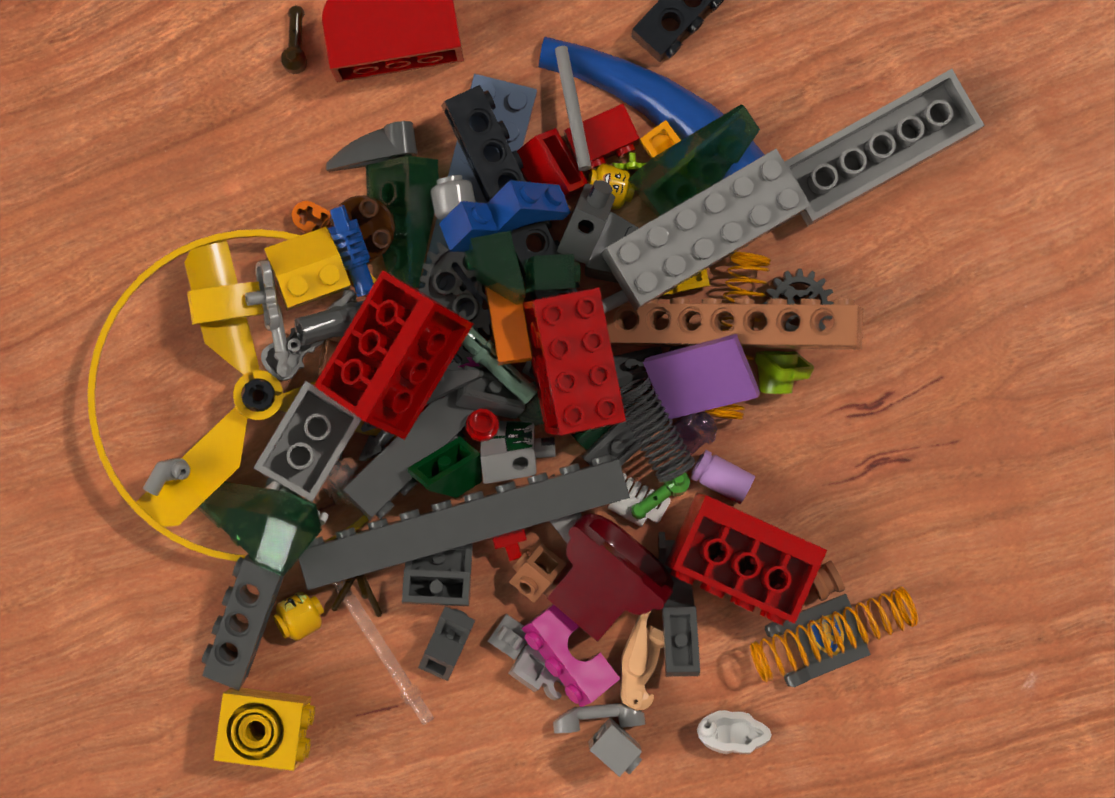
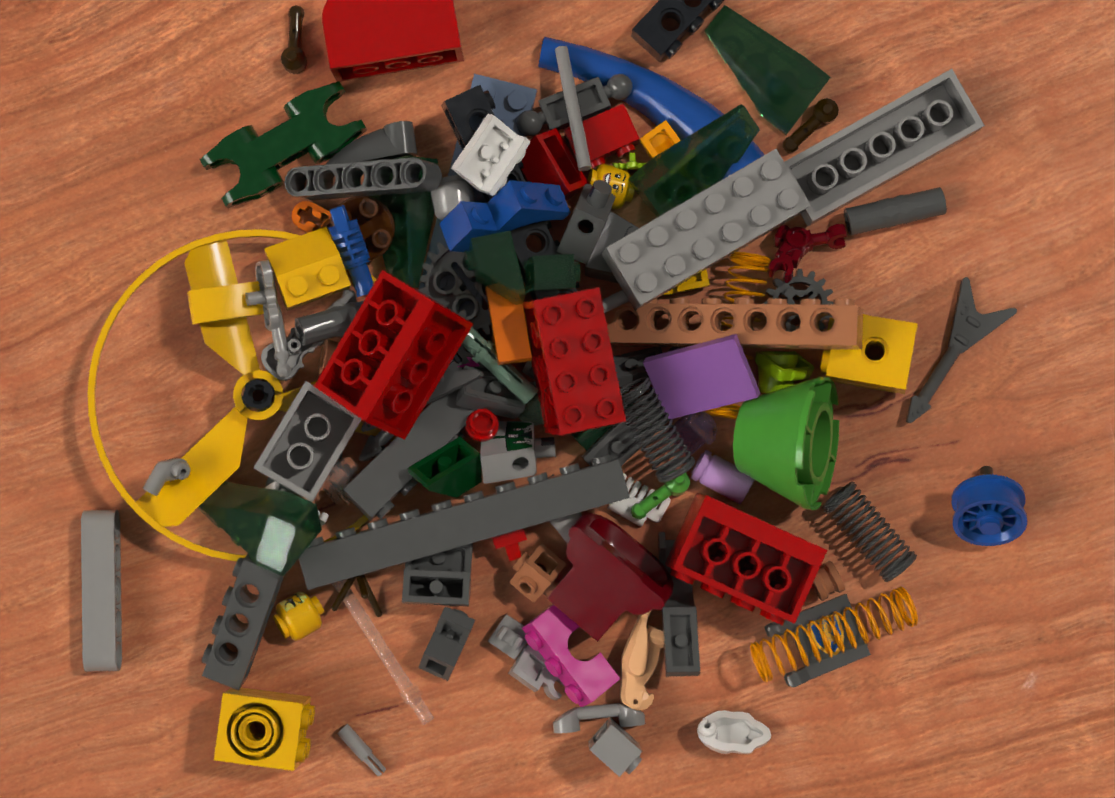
none -> light grey beam [81,510,122,672]
none -> dark green piece [199,81,367,208]
none -> dark grey beam [284,158,442,200]
none -> light grey pin [337,724,386,776]
none -> white bracket [451,114,530,196]
none -> dark grey plate [516,74,633,136]
none -> clear green wedge [704,5,831,135]
none -> bright green cone [733,377,840,511]
none -> dark red piece [768,224,847,283]
none -> dark brown piece [783,98,839,153]
none -> yellow brick [821,314,918,394]
none -> dark grey piece [822,482,917,582]
none -> dark grey axle [844,187,947,236]
none -> dark grey piece [906,277,1017,423]
none -> blue wheel [951,466,1027,546]

